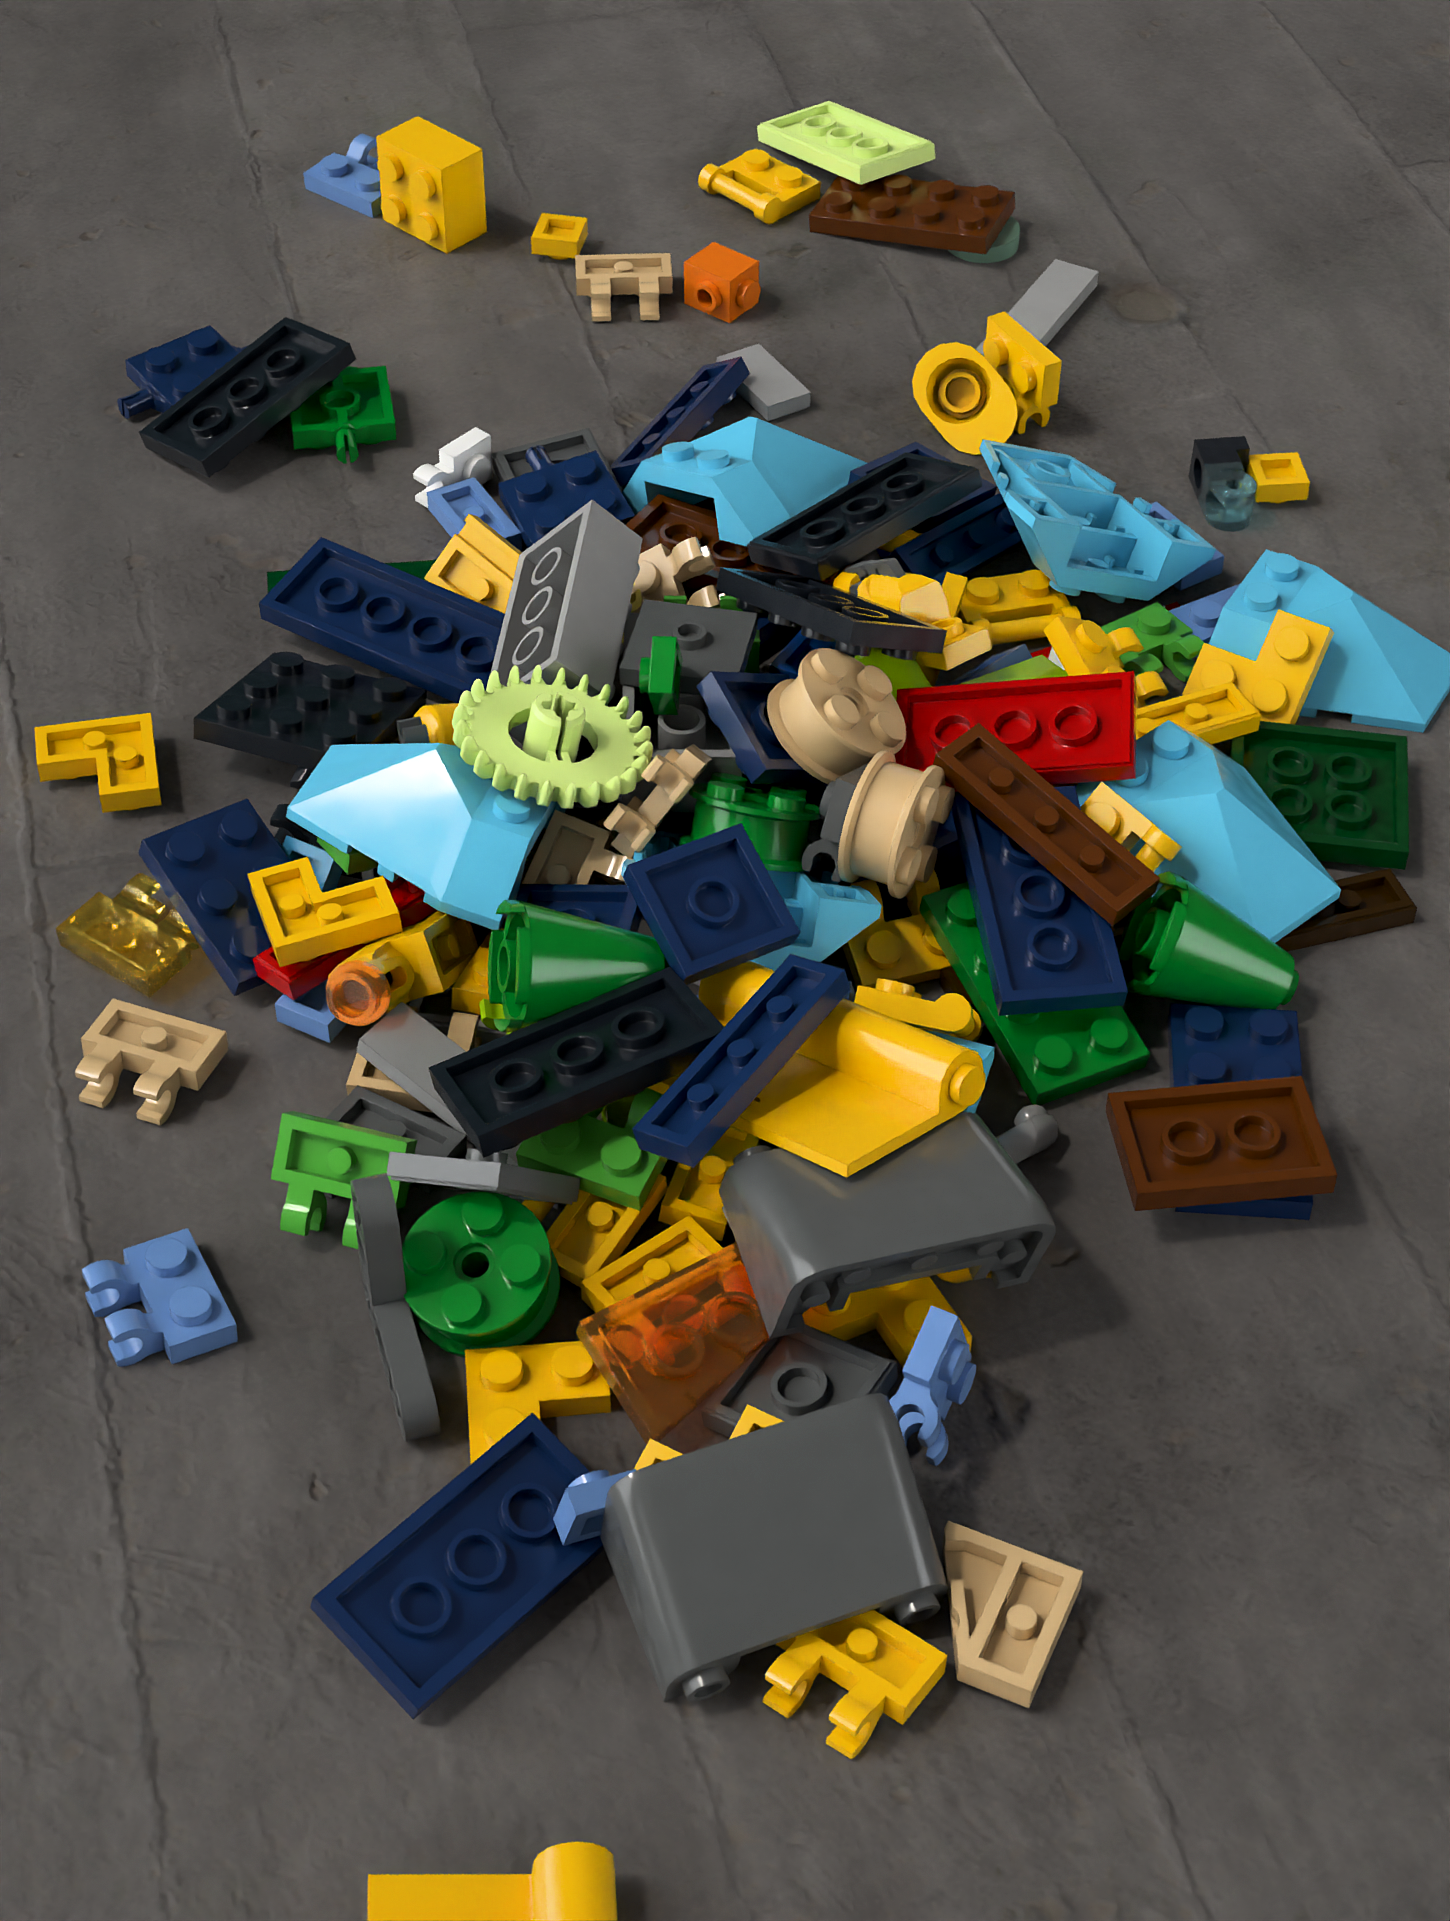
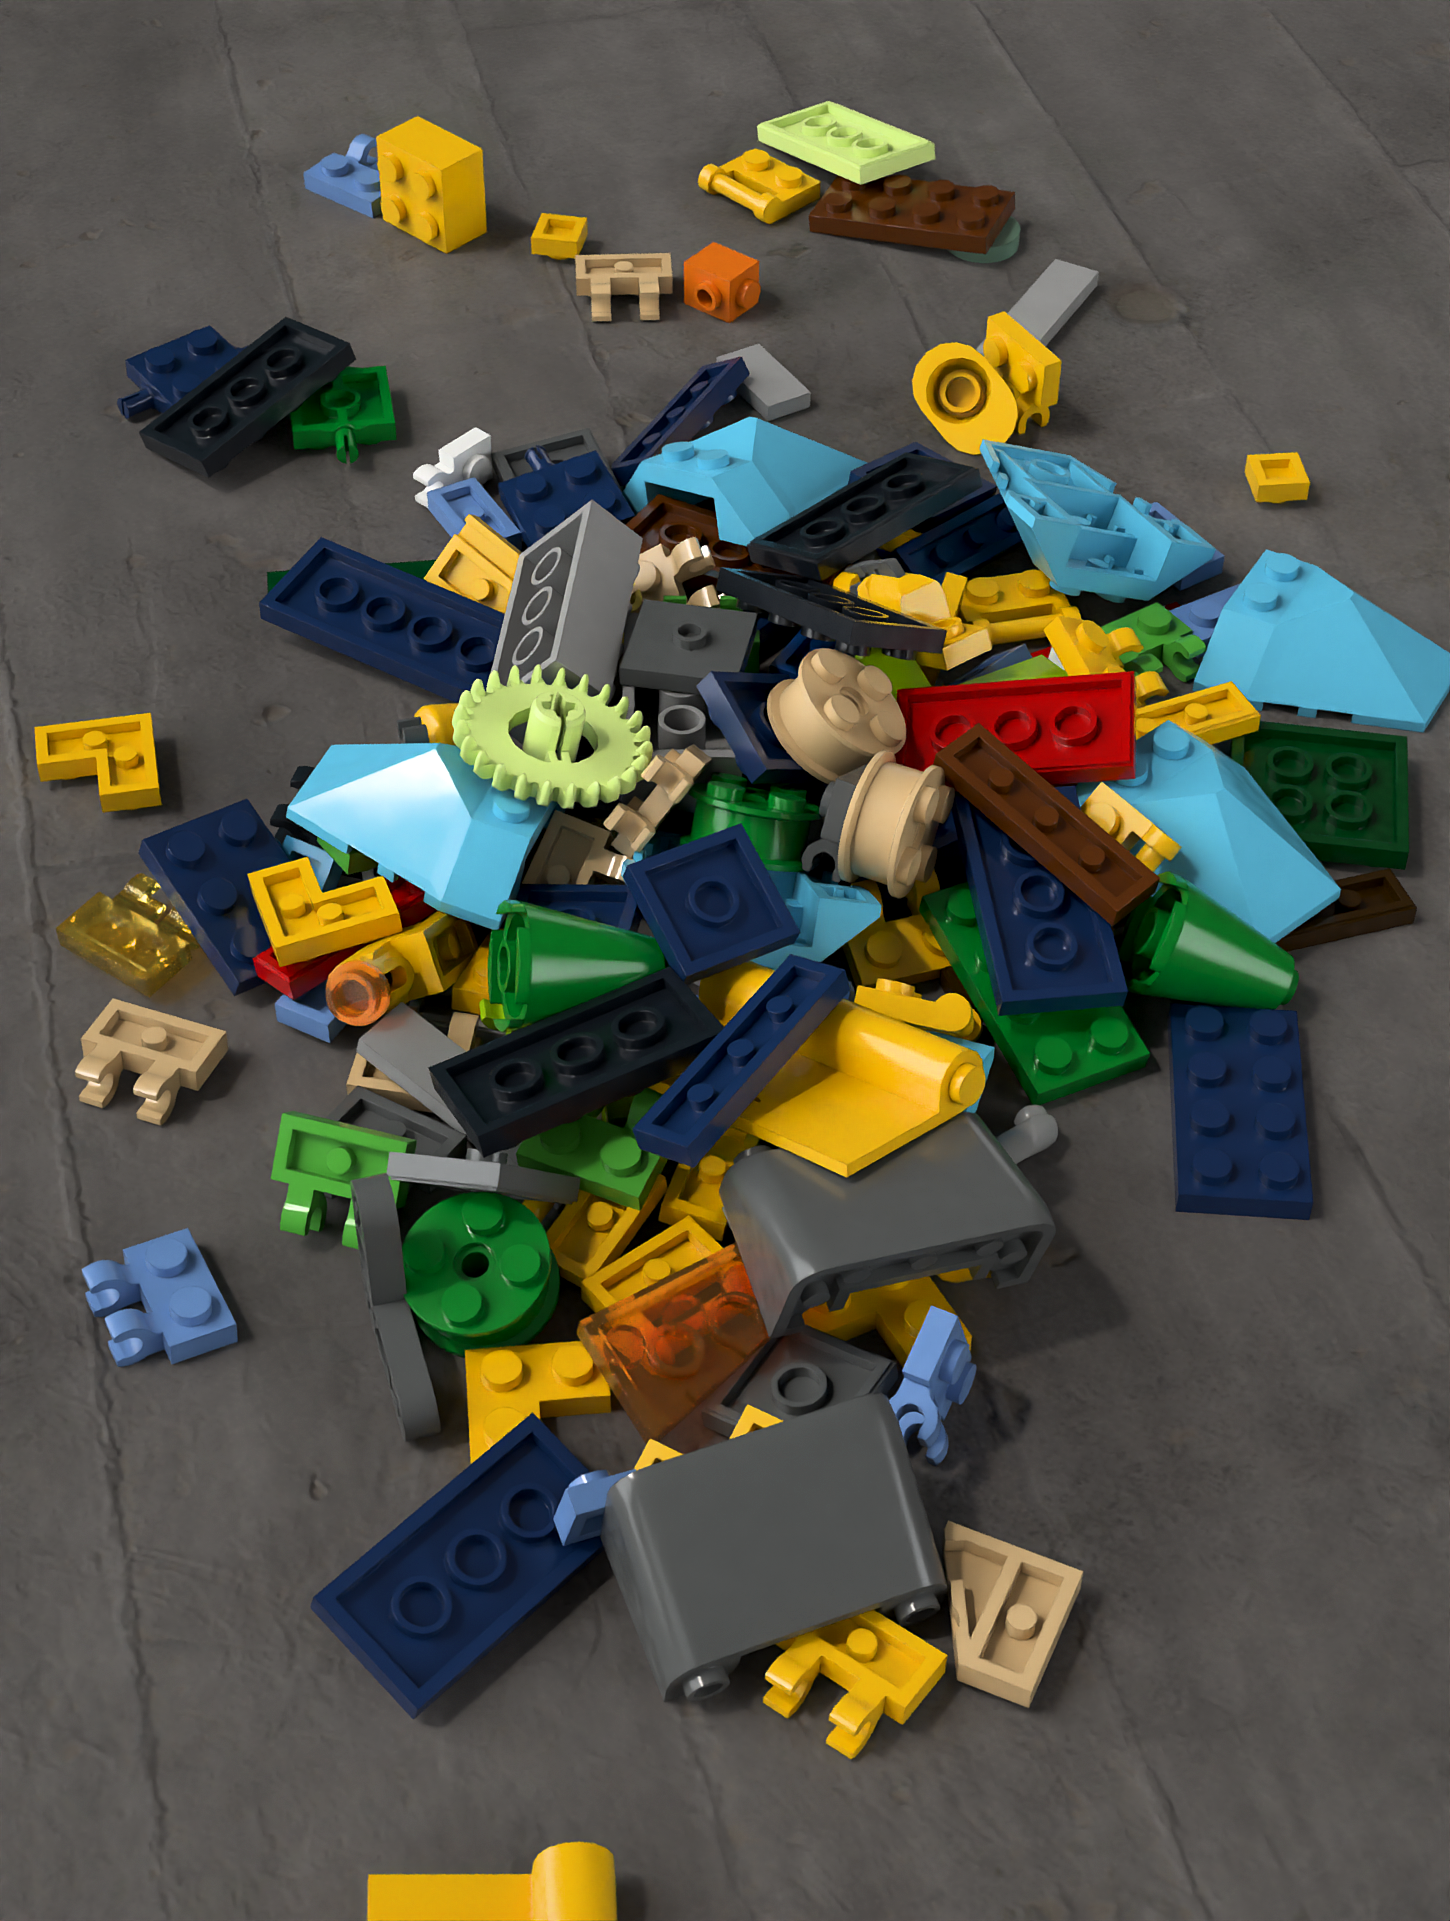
black plate [194,652,427,770] -> none
green plate [639,636,683,715] -> none
reddish brown plate [1105,1076,1338,1211] -> none
yellow plate [1182,609,1334,725] -> none
clear light blue leg [1188,436,1257,532] -> none

